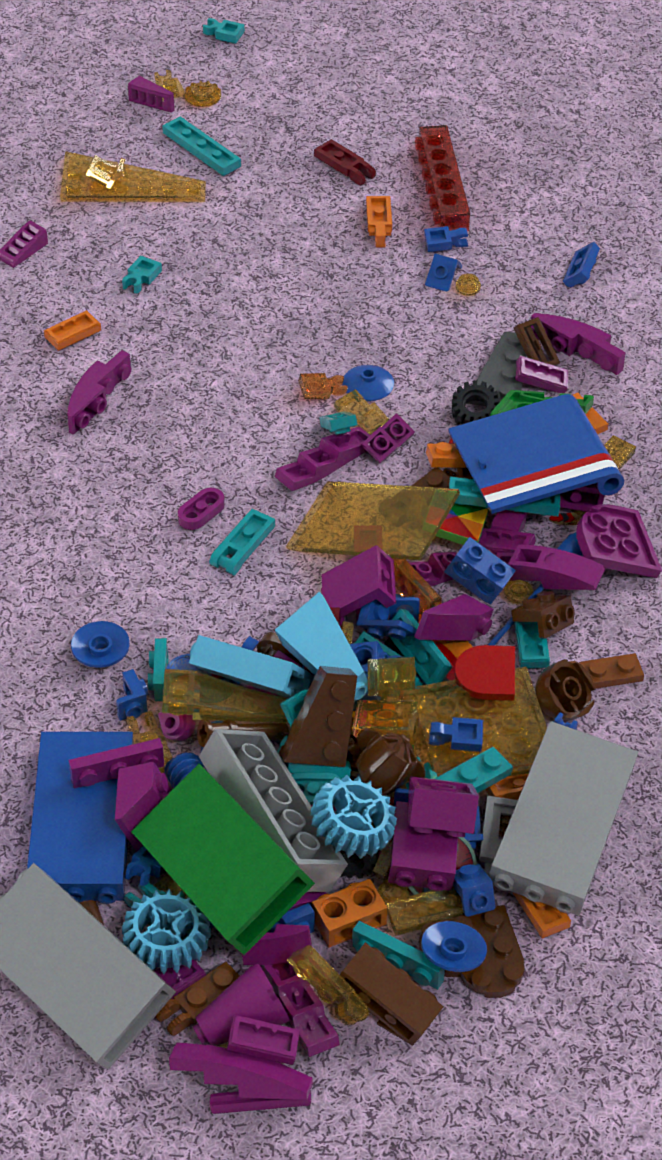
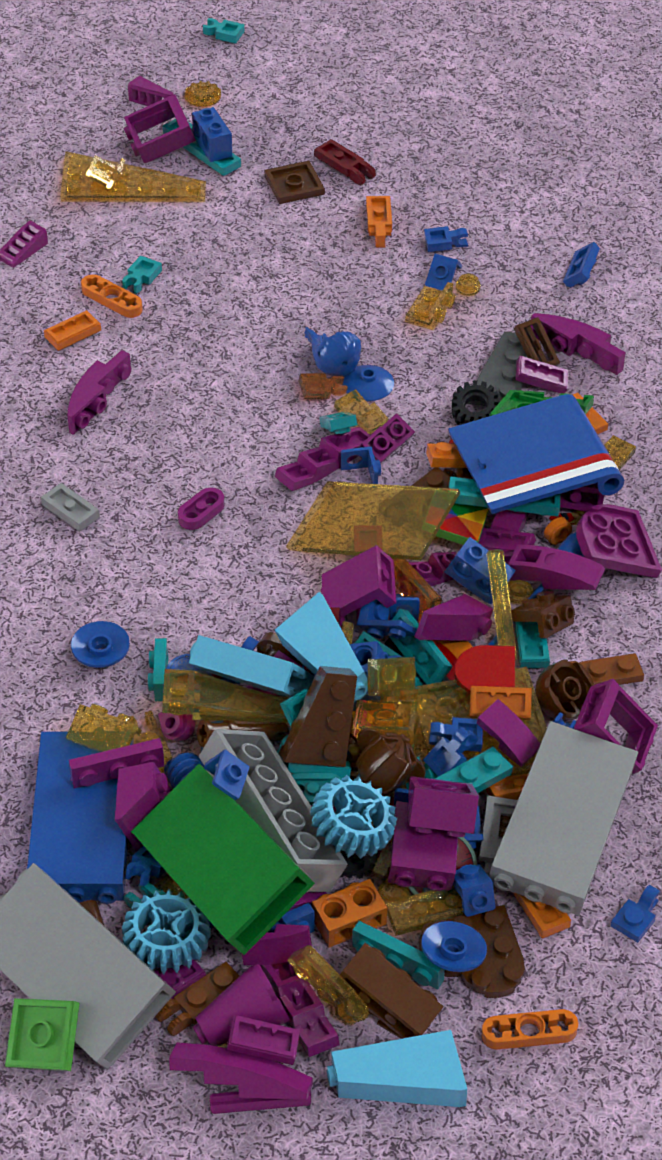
blue bracket [116,669,148,721] -> none
clear yellow plate [154,70,185,101] -> none
teal plate [209,509,275,576] -> none
clear red brick [415,125,470,231] -> none
none -> bright green tile [5,998,80,1071]
none -> light grey plate [41,483,100,532]
none -> clear yellow bracket [66,703,142,752]
none -> orange beam [81,274,143,318]
none -> magenta window [123,94,196,163]
none -> blue brick [192,107,232,162]
none -> blue bracket [204,749,250,800]
none -> reddish brown tile [264,161,325,204]
none -> blue piece [304,327,361,377]
none -> medium azure slope [326,1030,467,1107]
none -> blue bracket [340,446,381,490]
none -> clear yellow bracket [405,282,455,330]
none -> blue plate [423,727,479,777]
none -> orange plate [469,686,532,720]
none -> magenta slope [476,699,541,767]
none -> orange beam [481,1009,579,1050]
none -> clear yellow axle [487,549,517,661]
none -> orange tile [544,517,572,545]
none -> magenta window [574,679,658,774]
none -> blue plate [611,884,660,943]

